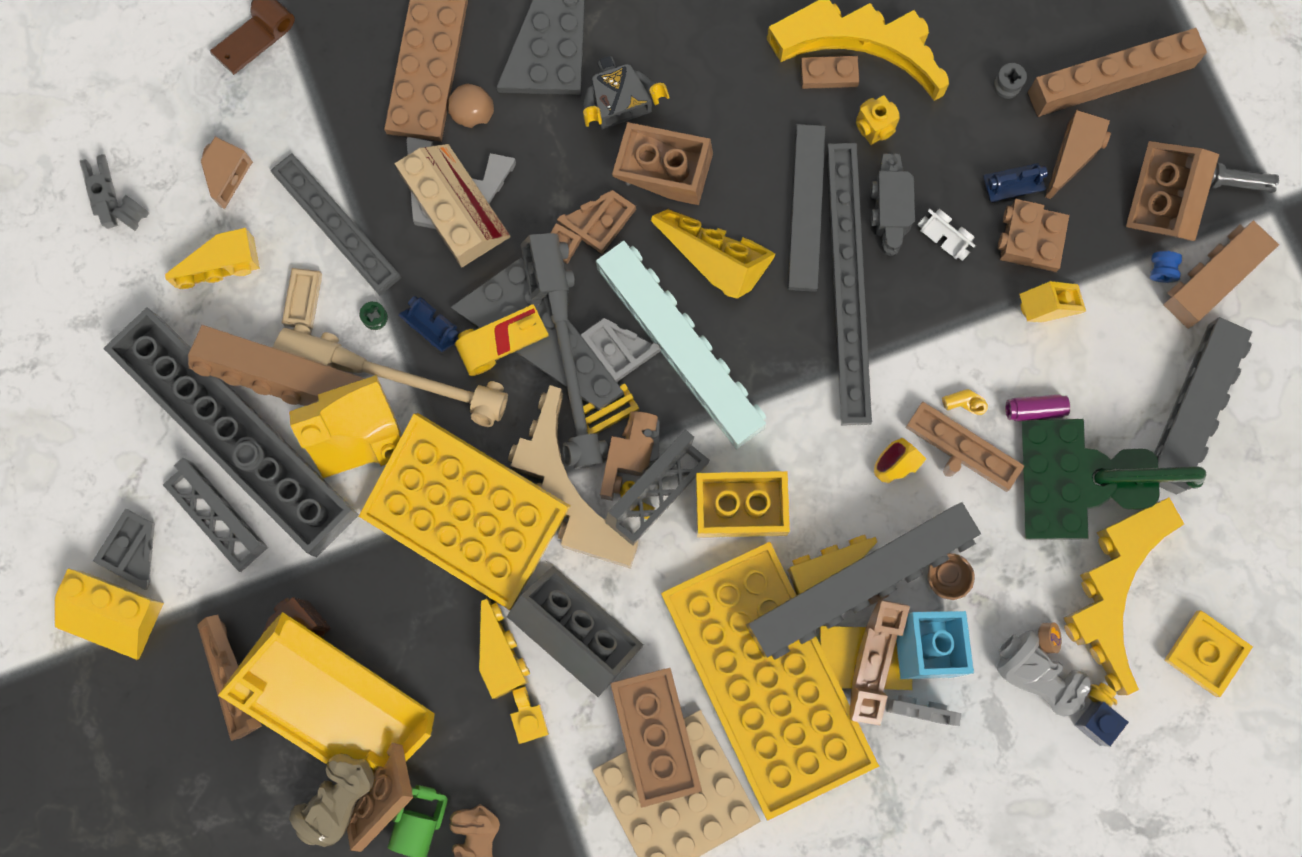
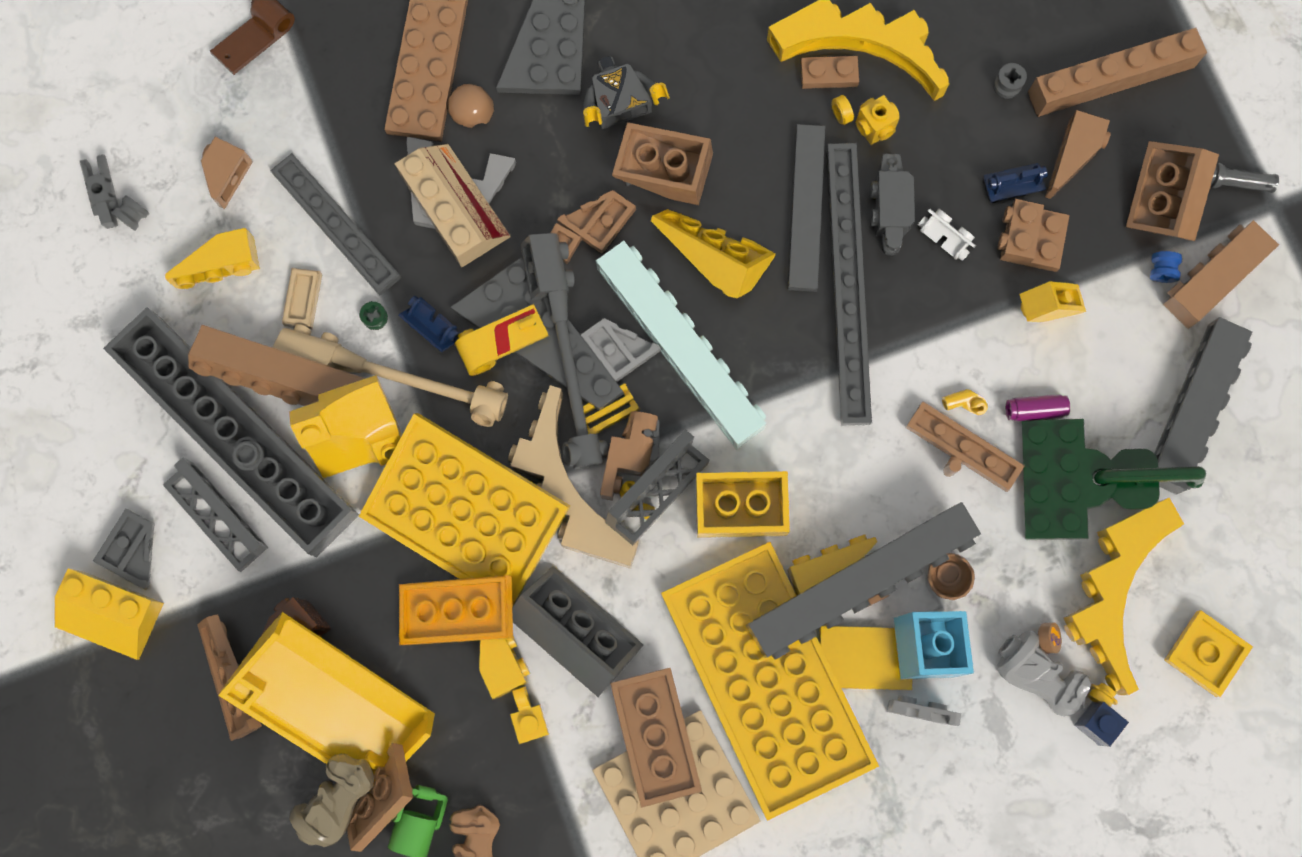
medium nougat slope [850,599,910,726] -> none
yellow rock [874,438,926,483] -> none
none -> light orange tile [399,575,513,645]
none -> yellow tile [831,95,854,125]

